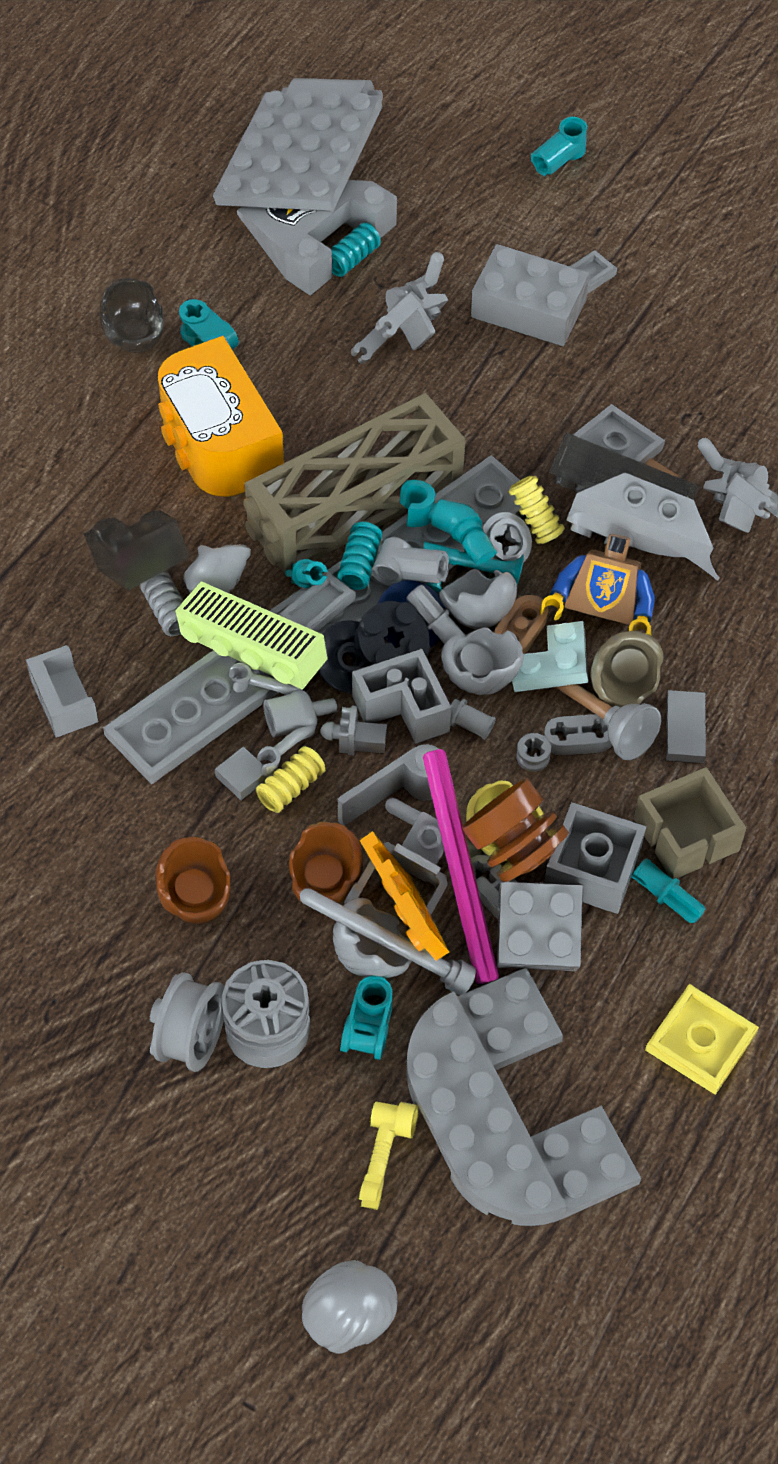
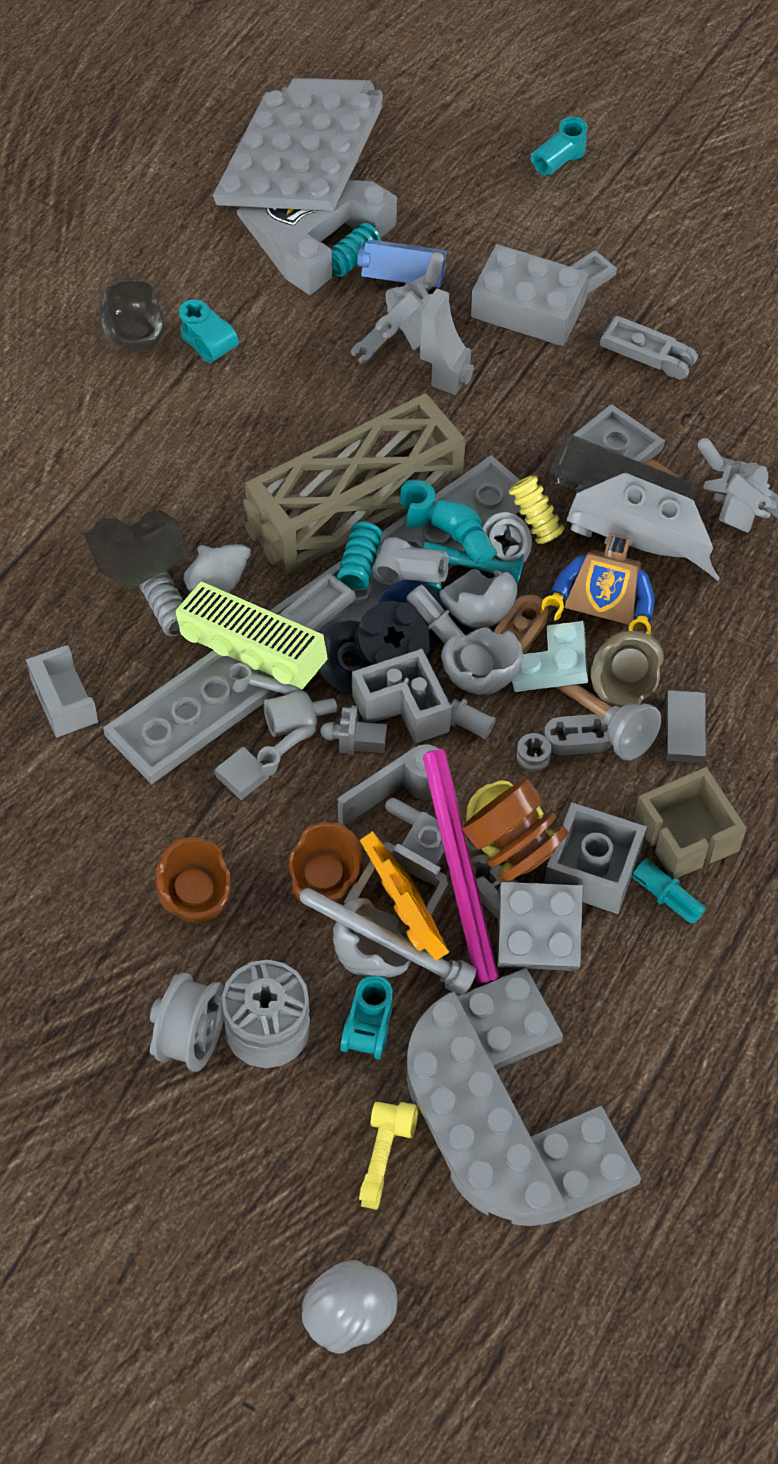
light orange brick [158,336,284,497] -> none
light yellow piece [256,746,326,813] -> none
teal axle [285,559,328,588] -> none
light yellow tile [645,984,759,1095] -> none
none -> medium blue brick [357,239,447,288]
none -> light grey slope [420,288,474,395]
none -> light grey hinge [600,315,698,380]

